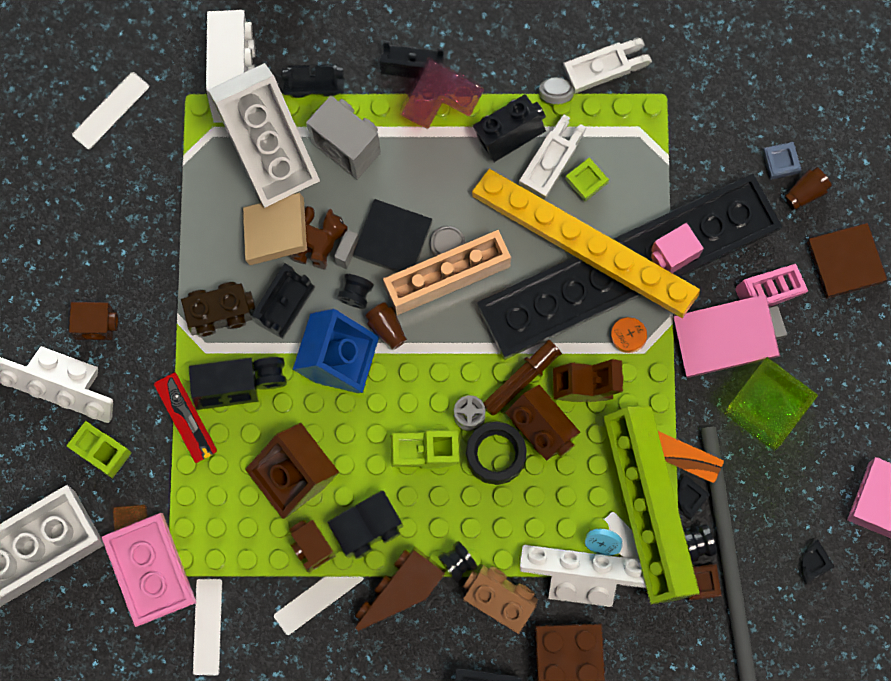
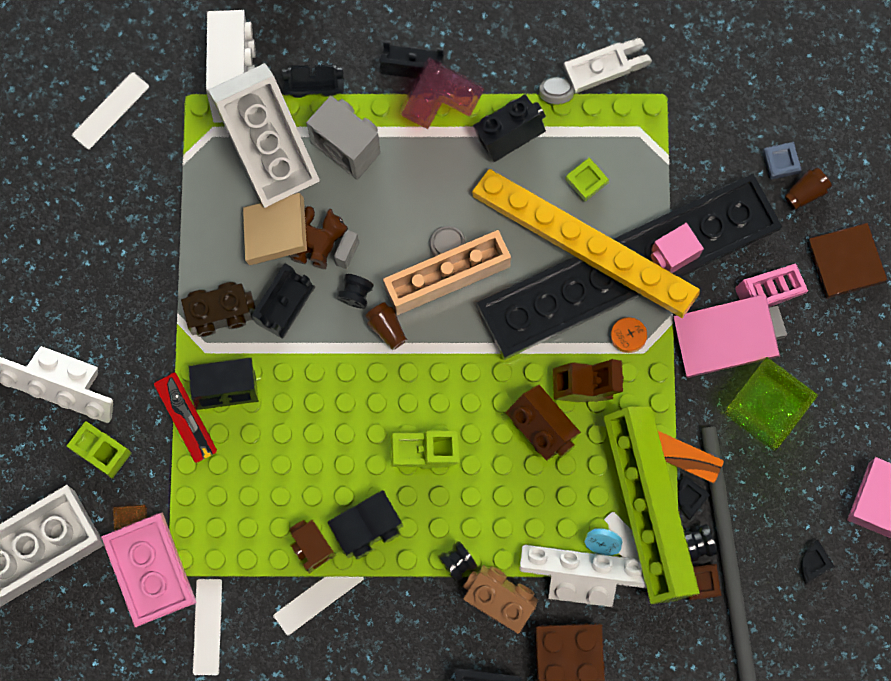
reddish brown brick [69,302,118,340] -> none
reddish brown slope [245,423,339,519] -> none
black wheel [253,357,287,390] -> none
blue slope [293,309,379,393] -> none
black tile [353,199,433,273] -> none
reddish brown slope [355,547,446,631] -> none
light grey wheel [454,395,486,431] -> none
black tyre [466,421,527,485] -> none
reddish brown axle [483,339,562,416] -> none
white hinge [519,115,587,199] -> none

